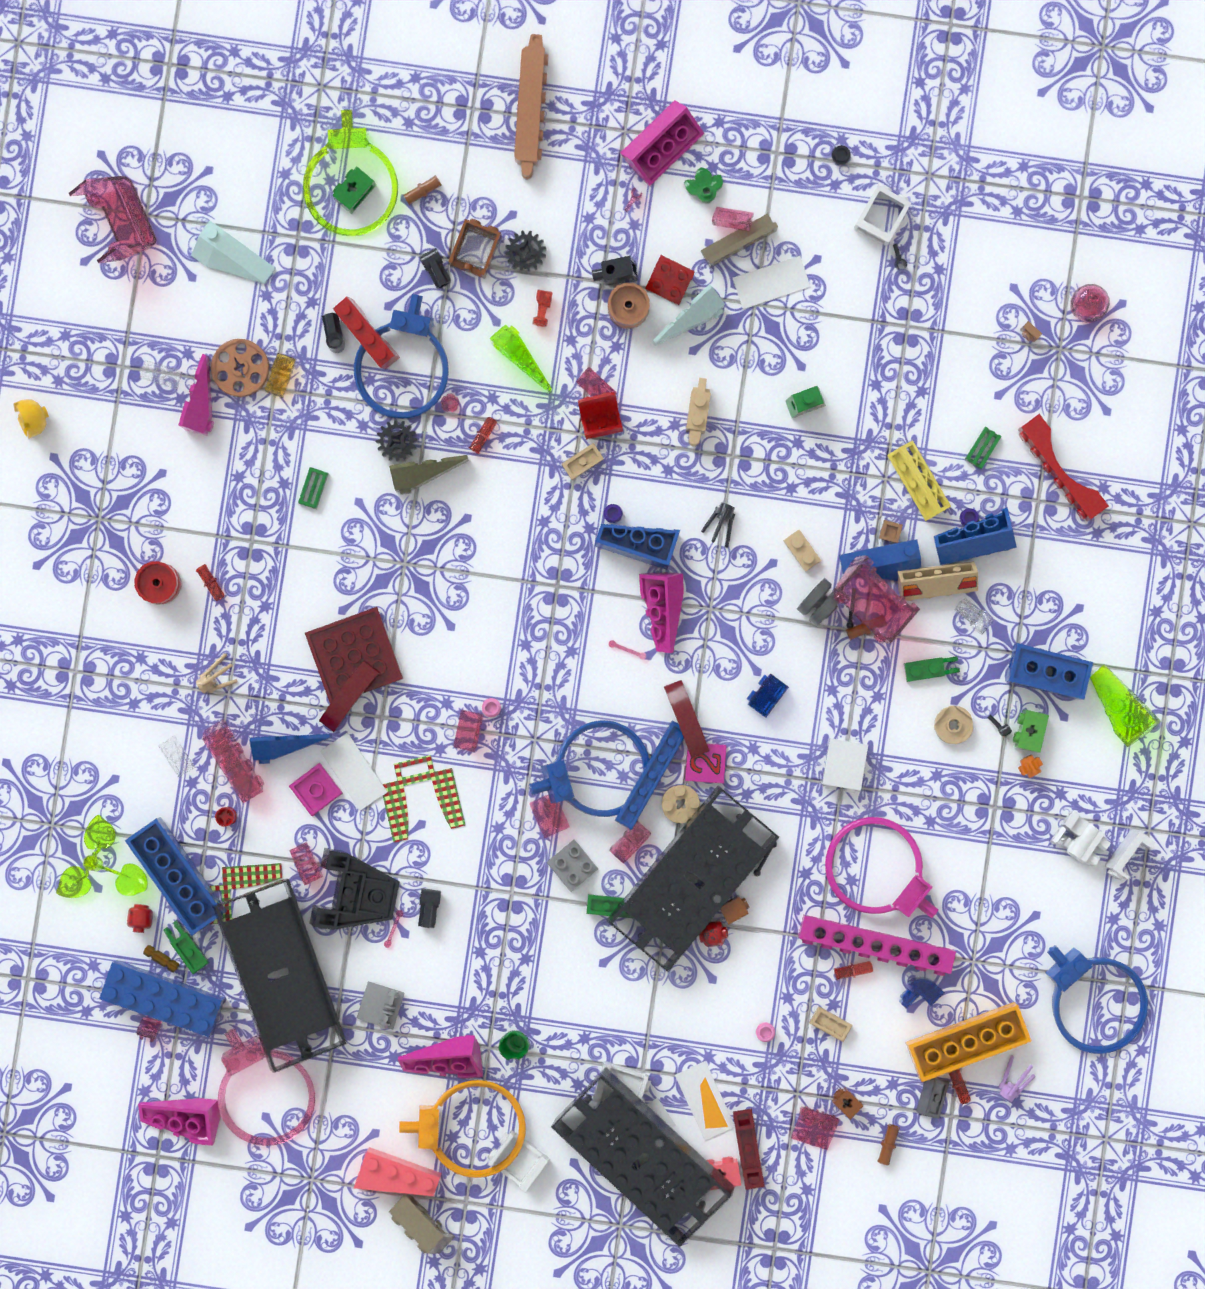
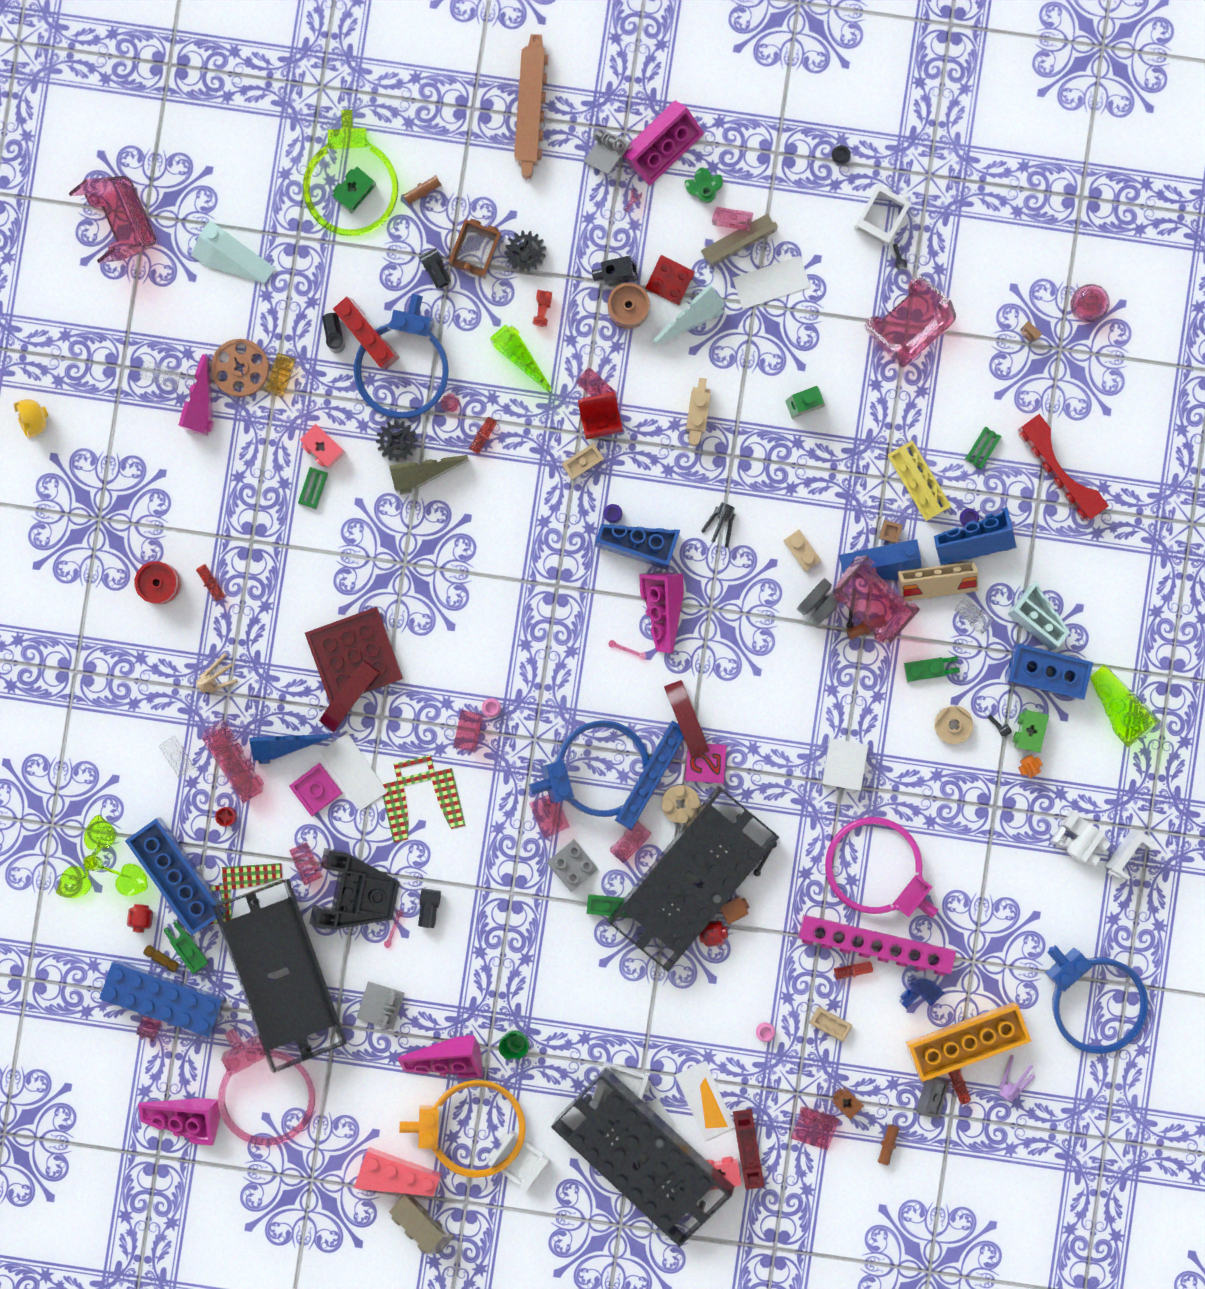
clear blue brick [746,673,789,718] -> none
none -> coral brick [300,423,345,469]
none -> light grey hinge [583,130,631,174]
none -> clear pink windscreen [864,274,956,368]
none -> light aqua wedge [1007,581,1070,651]

